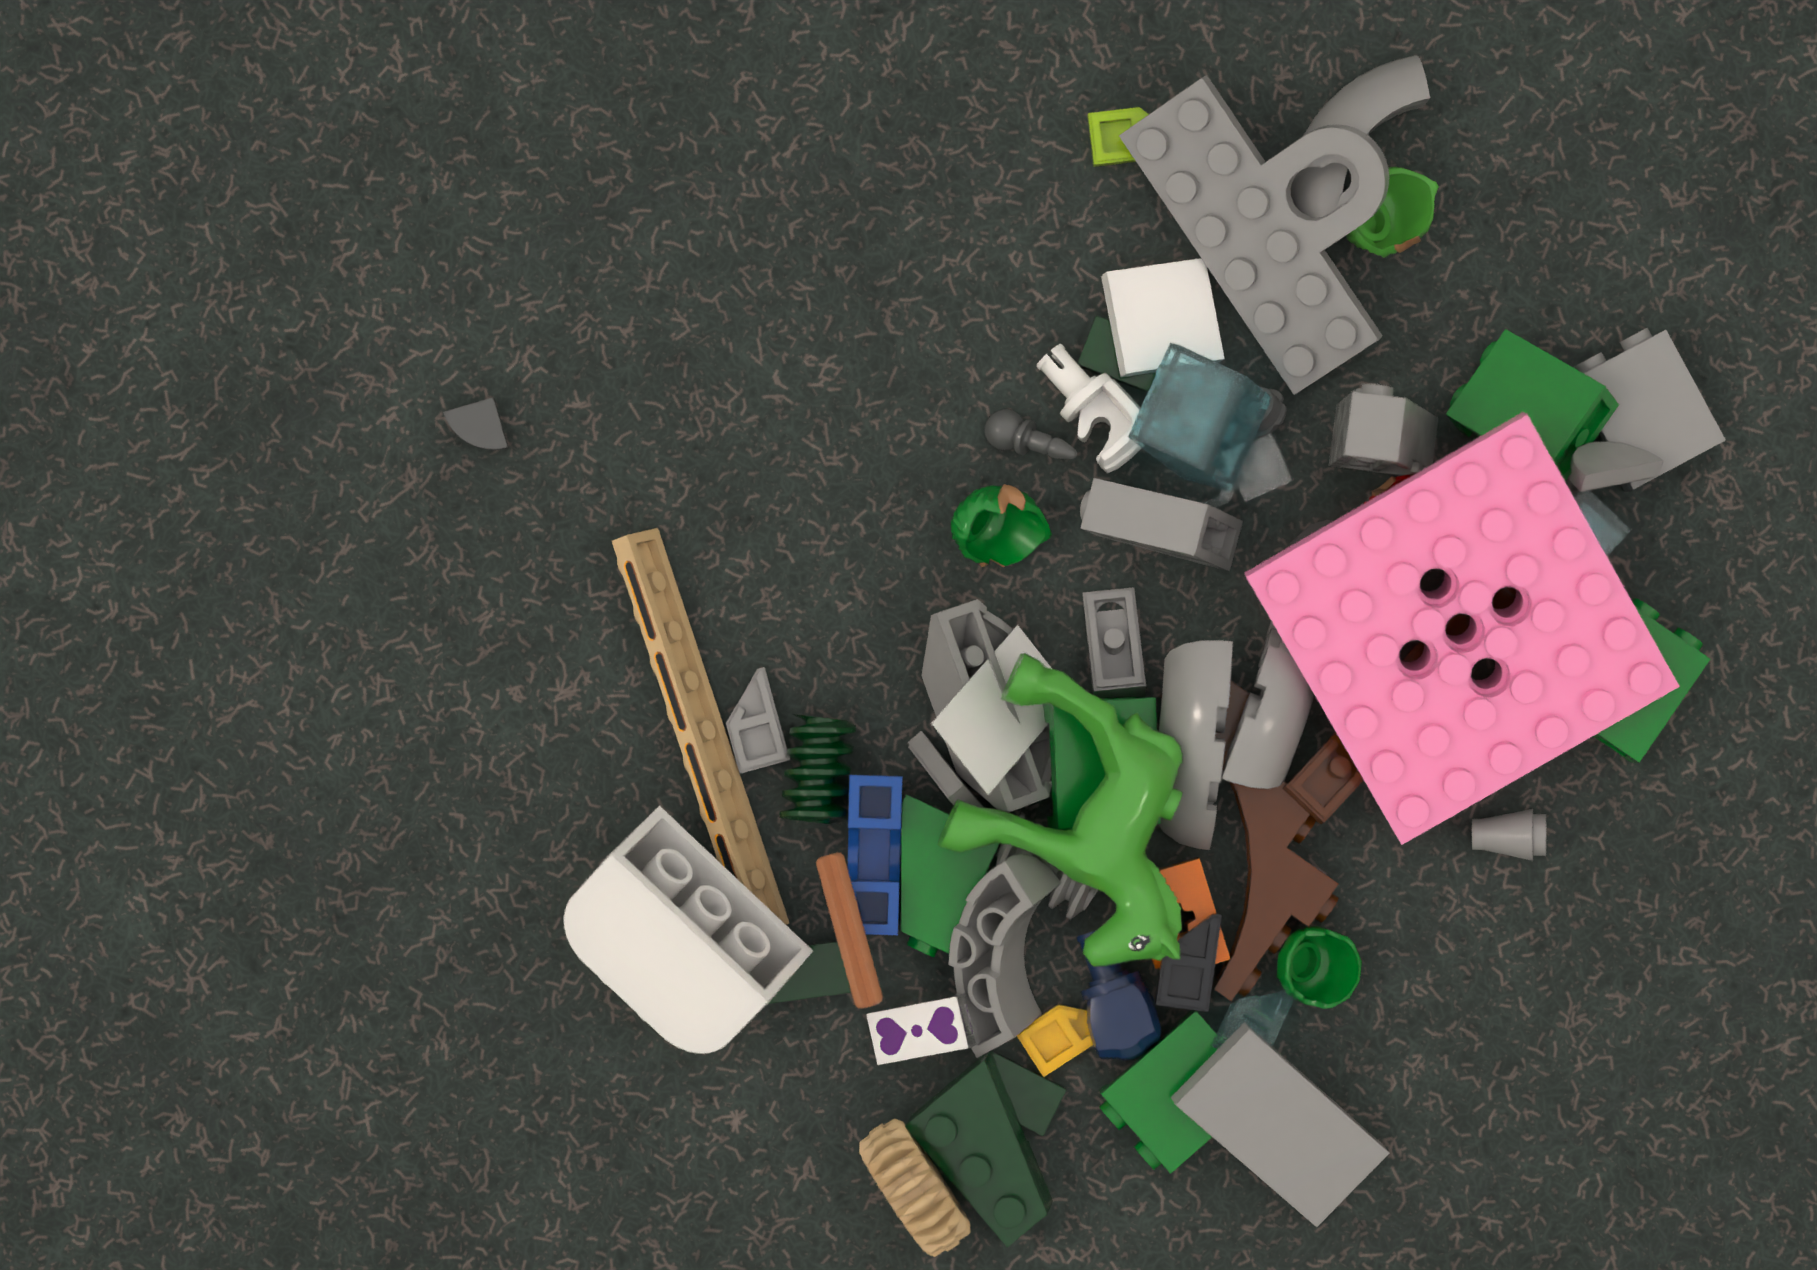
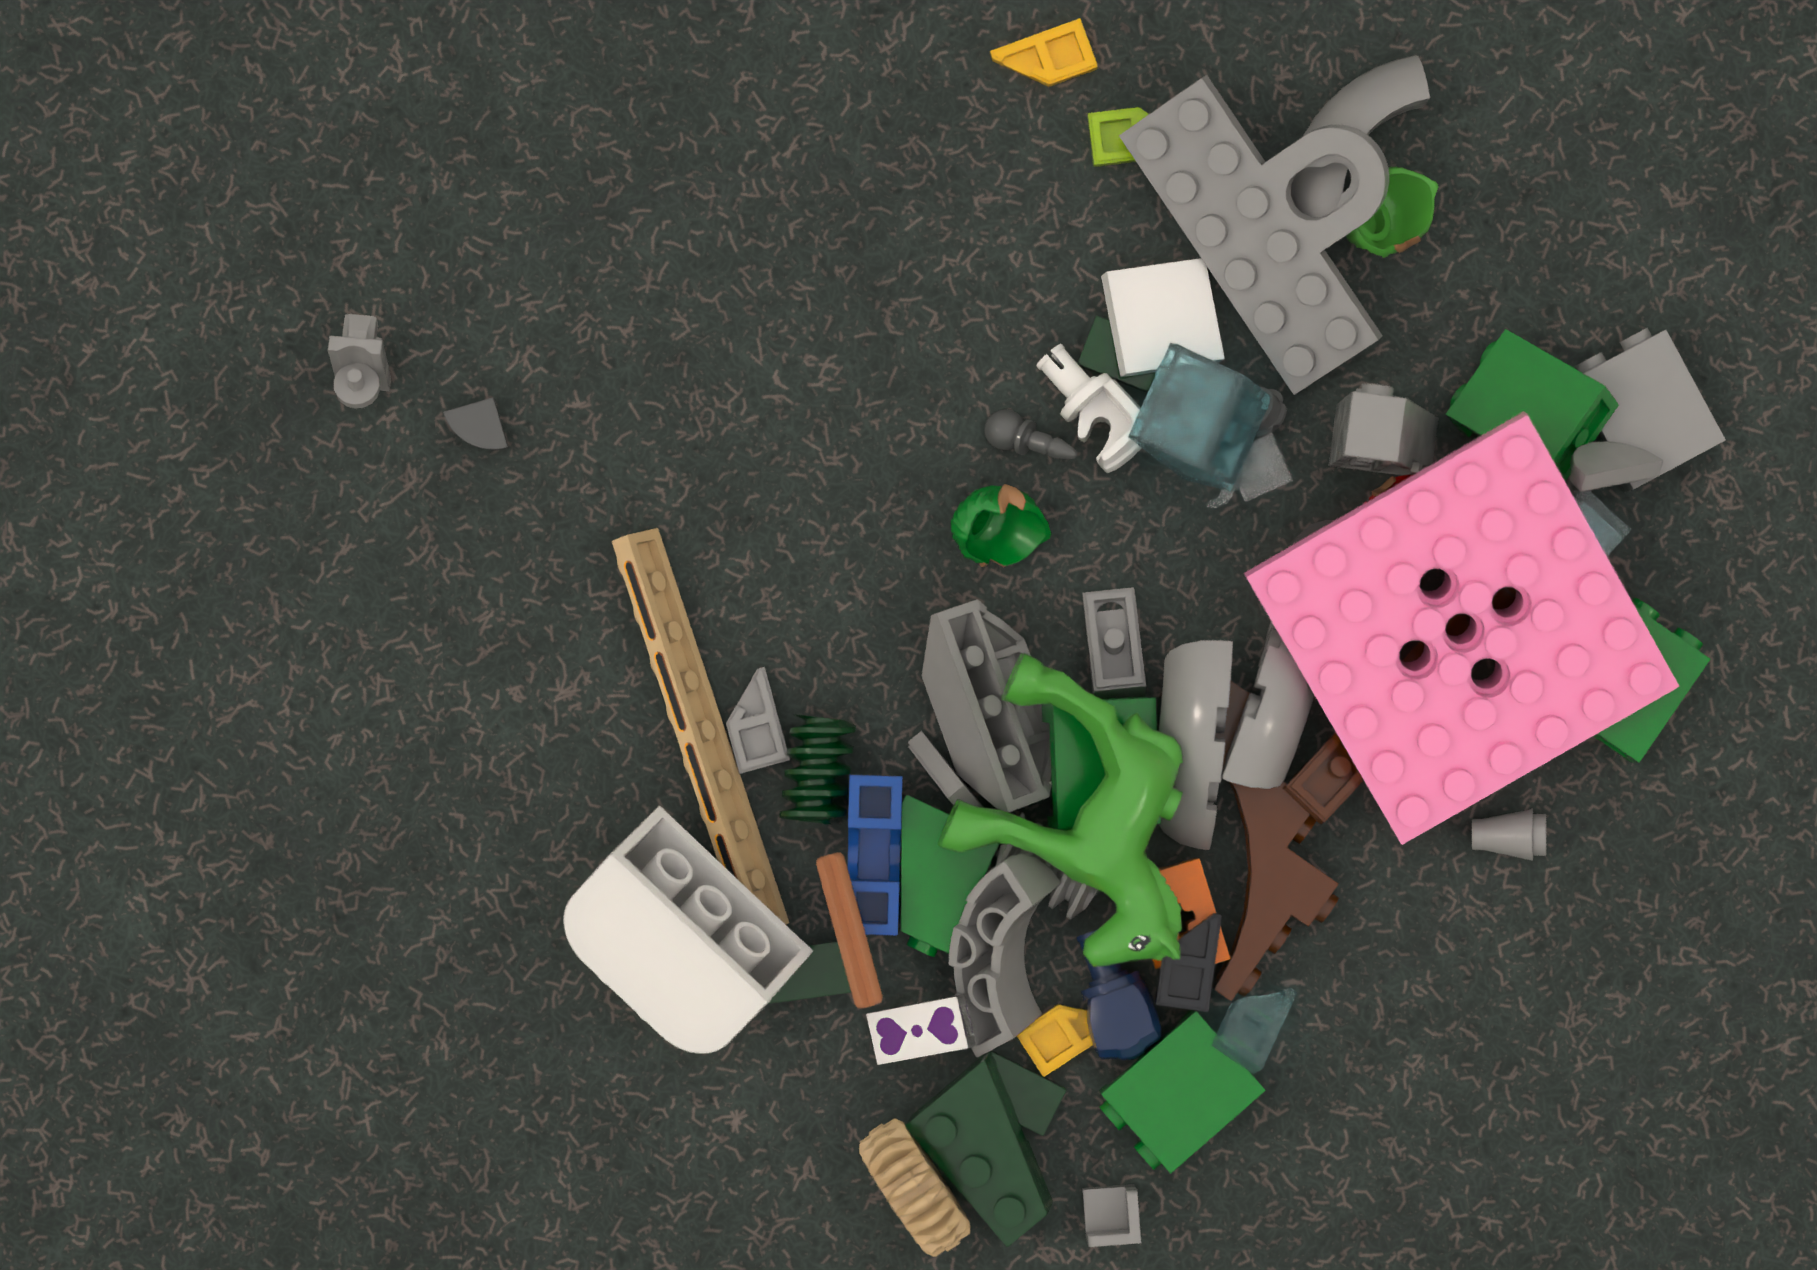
white sticker [931,625,1052,795] -> none
light grey slope [1080,478,1243,571] -> none
light grey tile [1171,1022,1389,1227] -> none
green hair [1276,926,1362,1009] -> none
none -> light grey hips [328,314,391,409]
none -> yellow tile [990,18,1098,87]
none -> light grey panel [1082,1184,1141,1247]

